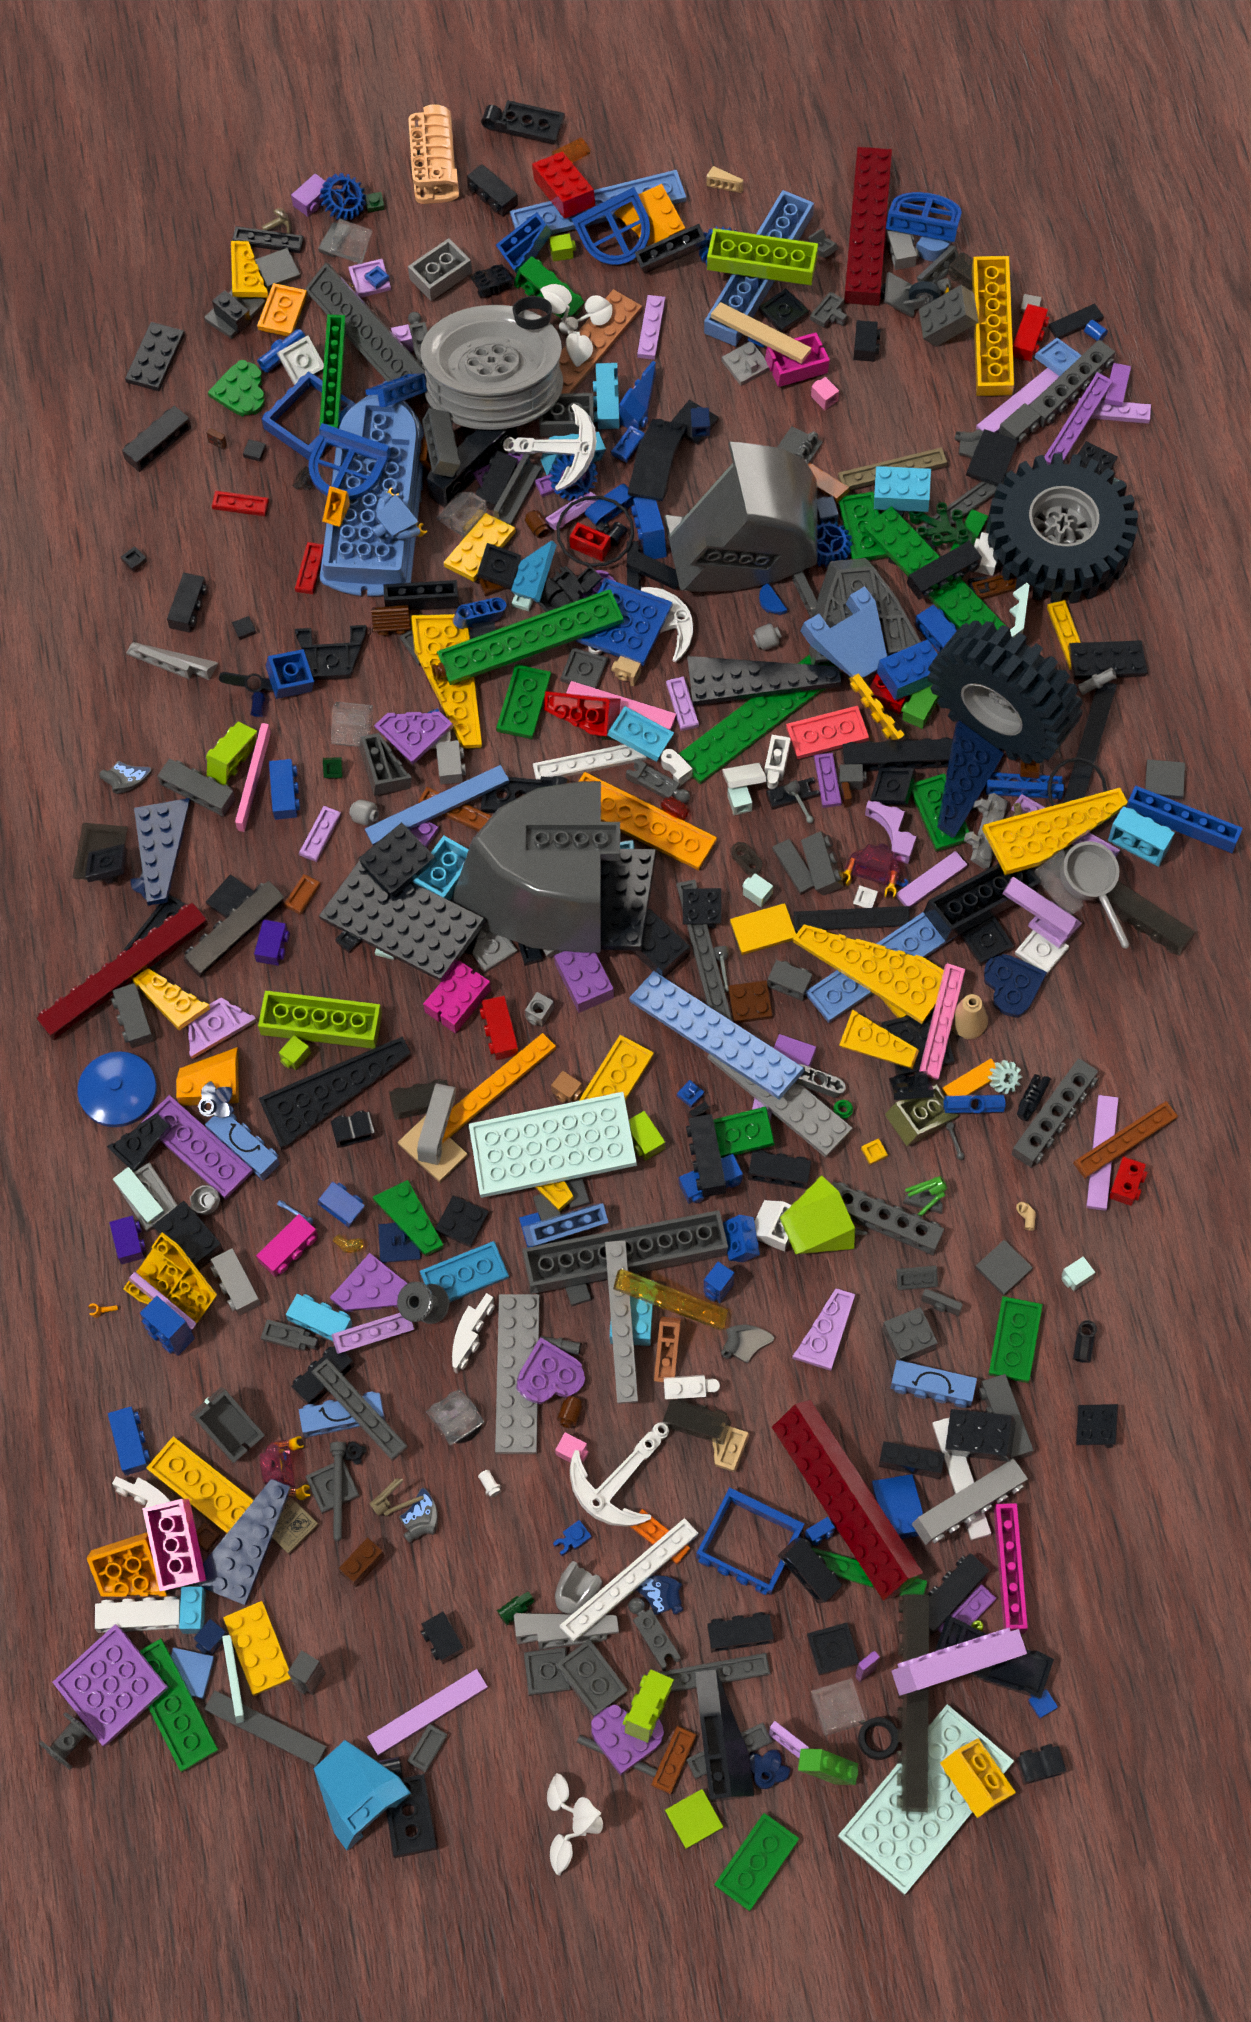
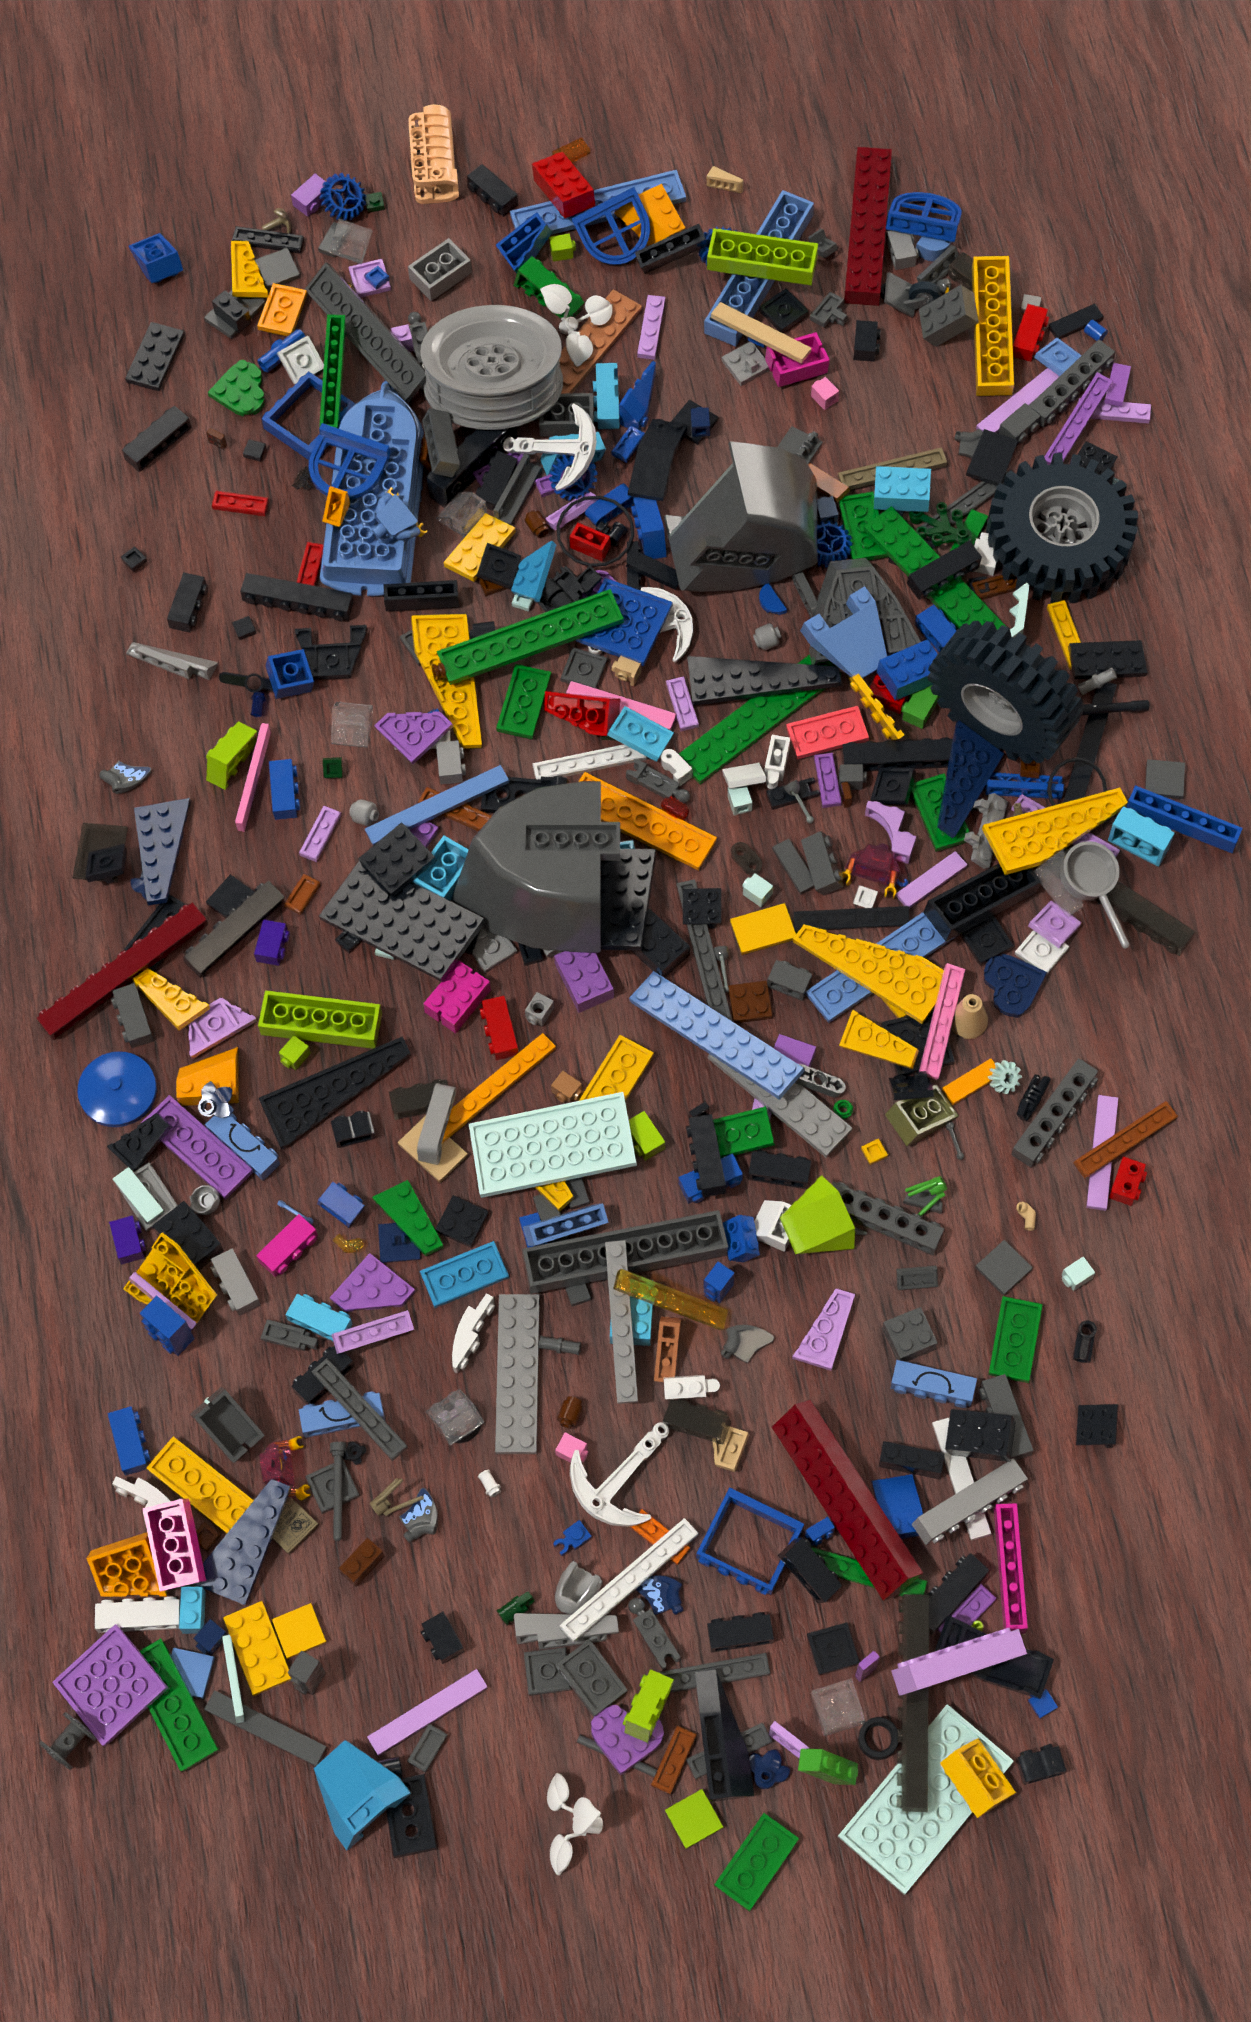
light orange hand [88,1303,118,1318] -> none
dark grey brick [157,758,235,817] -> none
dark grey wedge [359,733,412,796] -> none
blue fence [365,373,427,407] -> none
reddish brown brick [371,605,411,635] -> none
dark grey hose [397,1282,450,1324] -> none
blue beam [453,597,506,629] -> none
black hinge [469,264,513,298] -> none
black hinge [481,100,565,144] -> none
black tyre [512,296,552,330] -> none
medium lavender plate [516,1337,585,1404] -> none
blue tile [677,1080,705,1108] -> none
dark grey plate [921,1288,963,1316] -> none
blue piece [943,1094,1005,1113] -> none
lavender tile [1003,877,1077,936] -> none
none -> blue slope [128,233,183,283]
none -> black brick [240,573,354,621]
none -> yellow tile [272,1603,326,1659]
none -> black piece [1080,700,1150,716]

